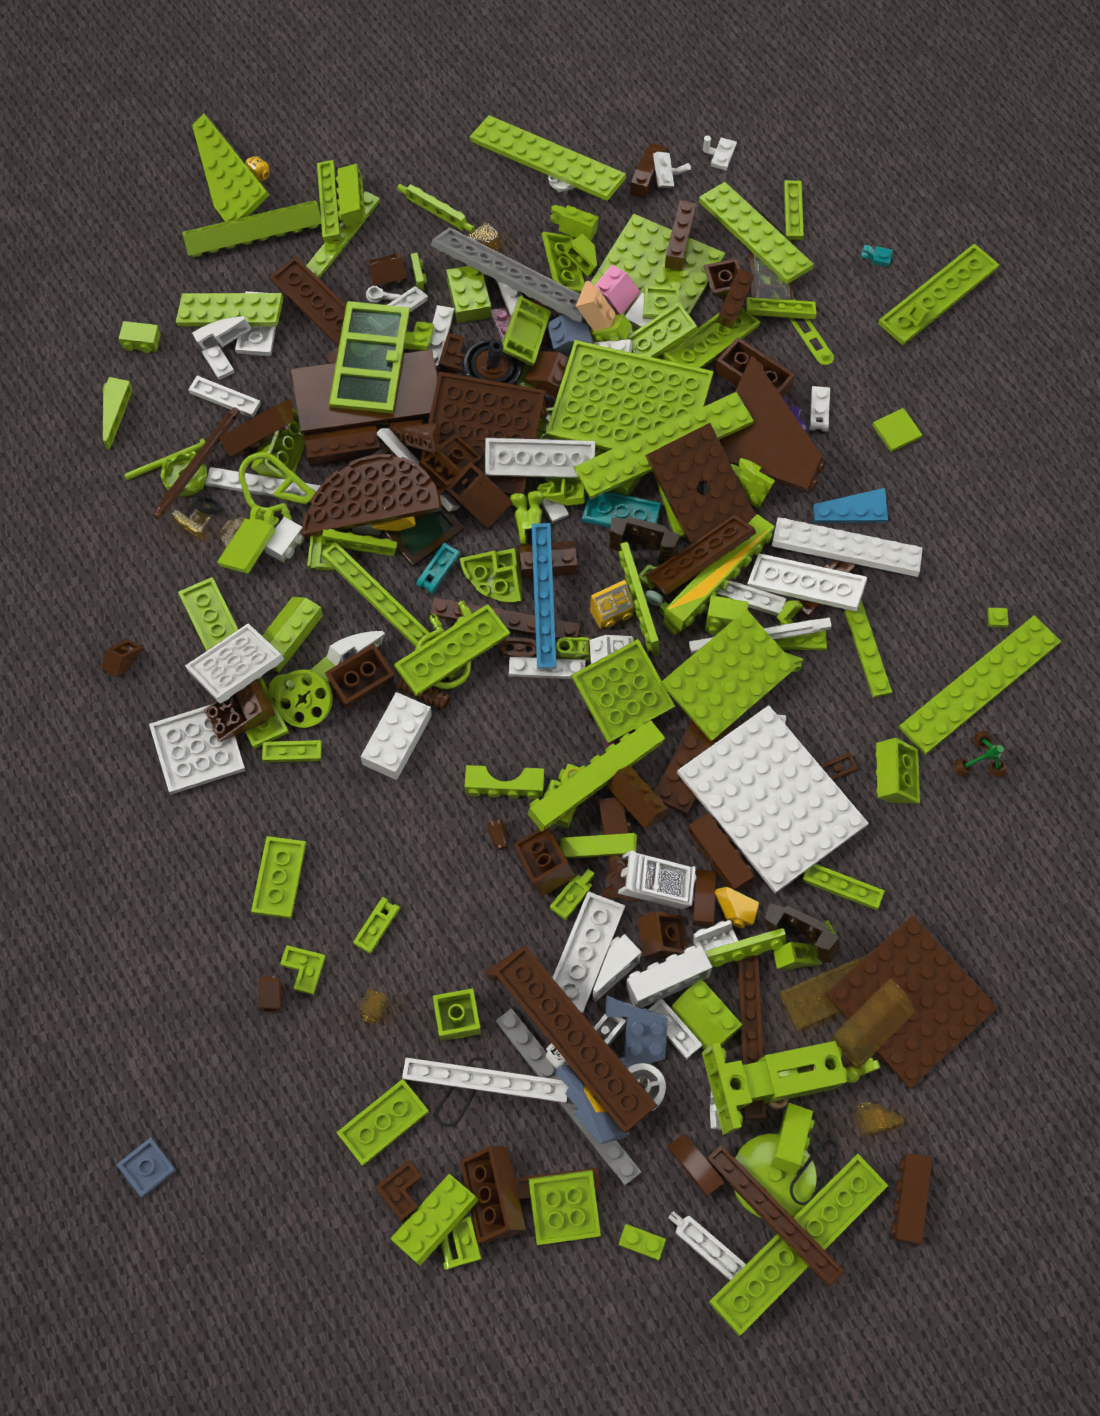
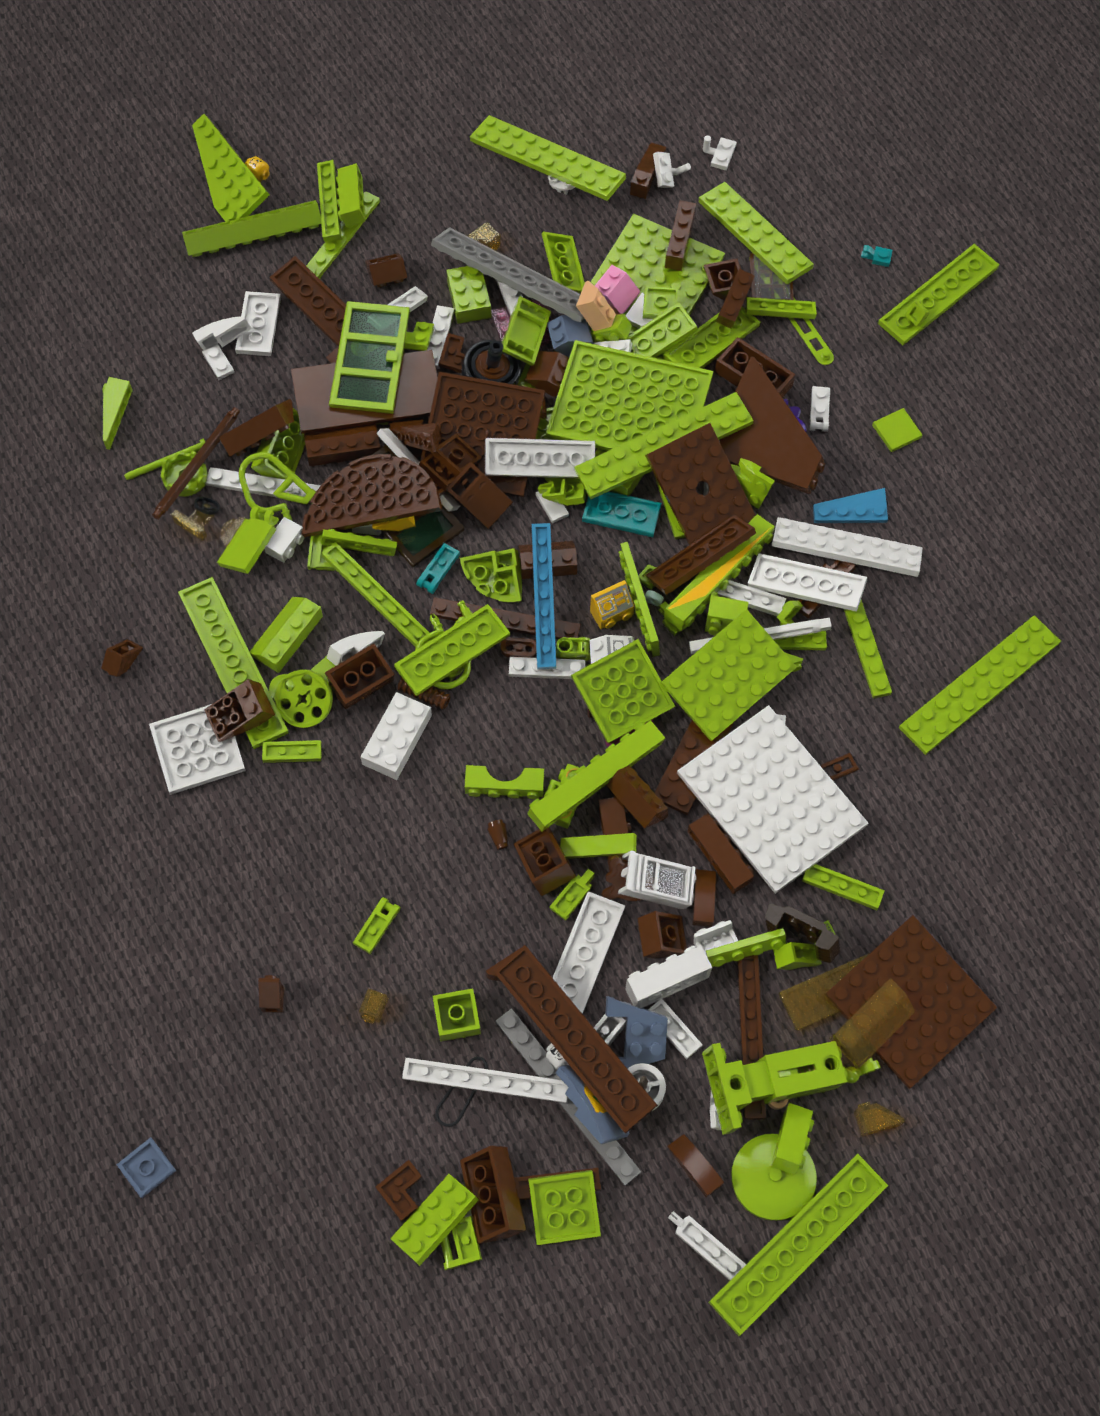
lime brick [119,321,161,353] -> none
lime plate [176,293,283,326] -> none
white plate [185,624,284,703] -> none
white plate [189,376,261,418] -> none
lime plate [251,836,306,919] -> none
lime plate [280,945,326,995] -> none
lime plate [336,1079,429,1166] -> none
white plate [366,286,401,303] -> none
lime plate [397,184,475,233] -> none
lime plate [411,253,427,291] -> none
lime piece [510,491,544,545] -> none
lime hinge [550,205,599,241] -> none
lime slope [564,233,597,276] -> none
white slope [592,934,641,1002] -> none
dark brown plate [609,517,680,563] -> none
lime plate [618,1224,666,1261] -> none
lime slope [670,978,742,1050] -> none
reddish brown tile [706,1145,845,1288] -> none
yellow slope [715,887,759,928] -> none
lime plate [784,180,804,240] -> none
black piece [790,1138,839,1206] -> none
lime slope [876,738,920,804] -> none
reddish brown brick [890,1153,932,1246] -> none
reddish brown plant [953,730,1008,778] -> none
lime plate [987,608,1009,628] -> none

